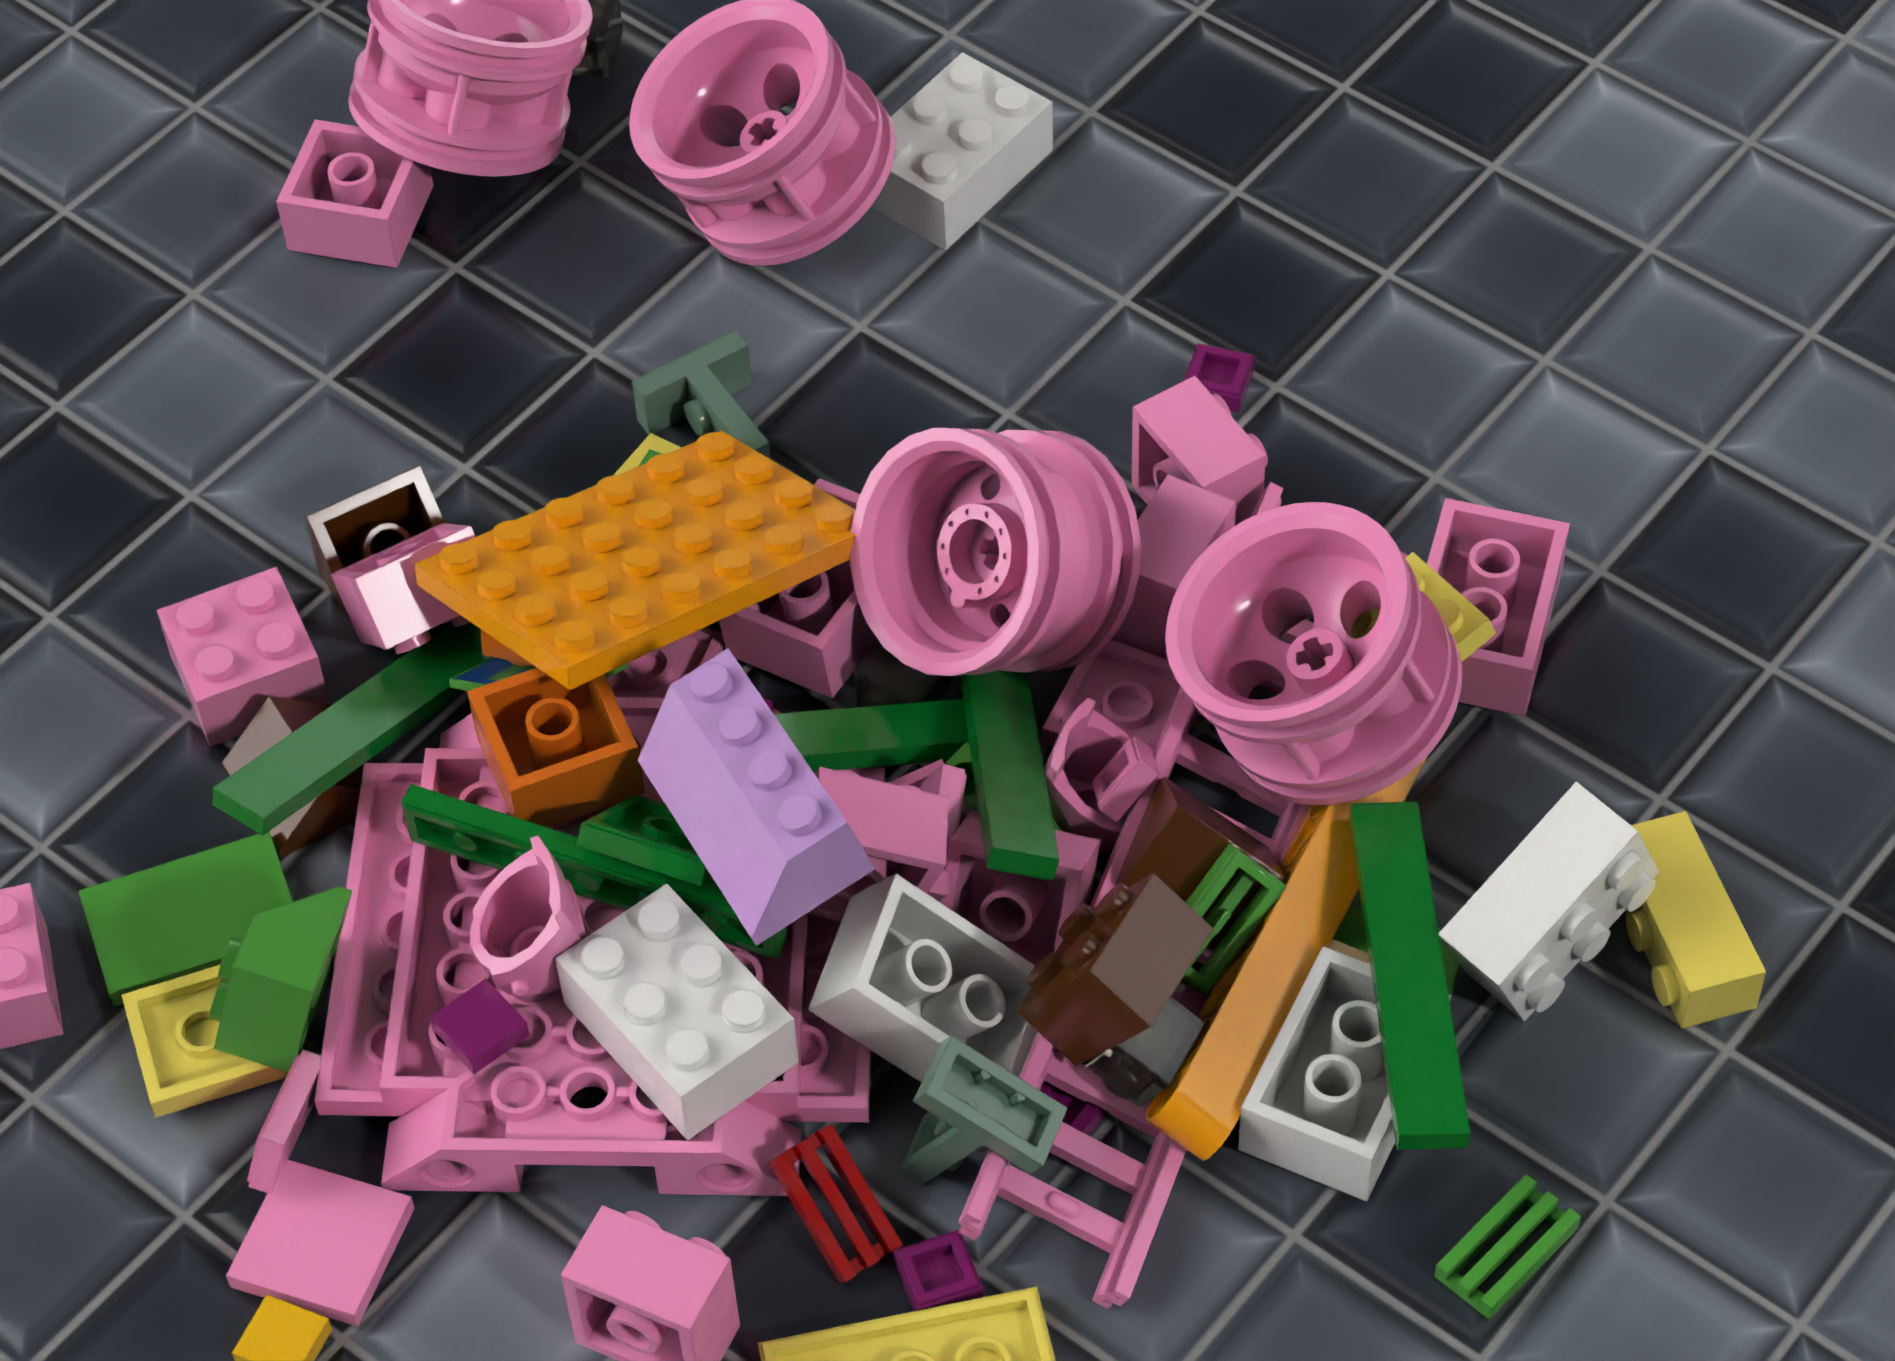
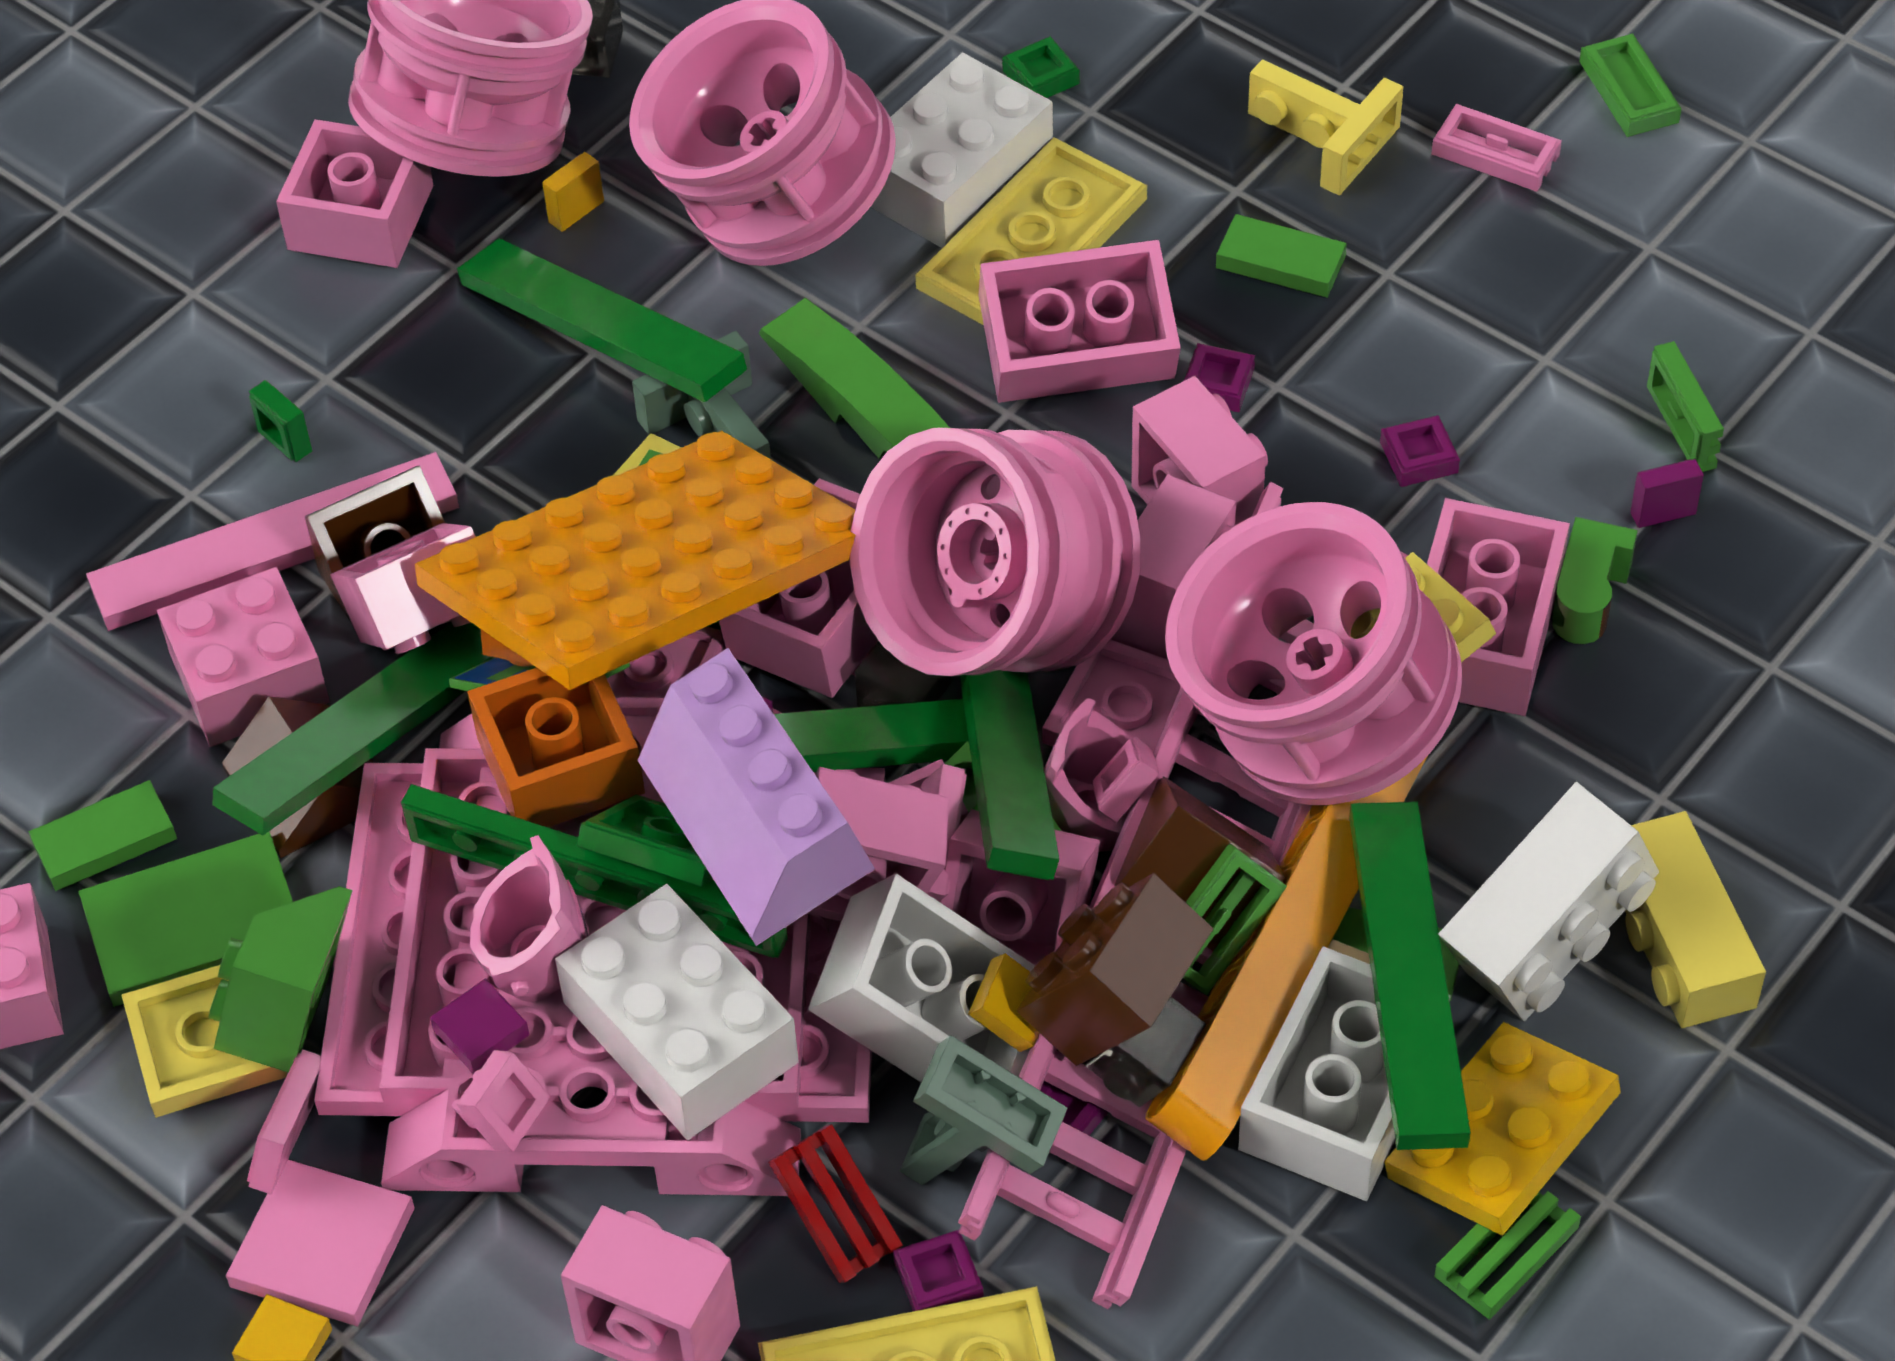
none -> bright green tile [28,780,177,892]
none -> bright pink tile [86,452,459,631]
none -> green tile [249,380,312,462]
none -> bright pink tile [452,1050,550,1152]
none -> green tile [457,238,747,402]
none -> yellow tile [542,152,604,232]
none -> bright green slope [759,298,950,459]
none -> light yellow tile [915,137,1147,325]
none -> yellow tile [968,953,1039,1052]
none -> bright pink brick [978,240,1181,403]
none -> green tile [1002,36,1080,98]
none -> bright green tile [1216,214,1347,298]
none -> light yellow bracket [1248,59,1404,196]
none -> magenta tile [1380,415,1460,487]
none -> yellow plate [1384,1022,1621,1236]
none -> bright pink tile [1431,104,1562,192]
none -> bright green leg [1552,517,1638,644]
none -> bright green tile [1579,33,1682,137]
none -> magenta tile [1630,459,1704,528]
none -> bright green tile [1647,341,1724,472]

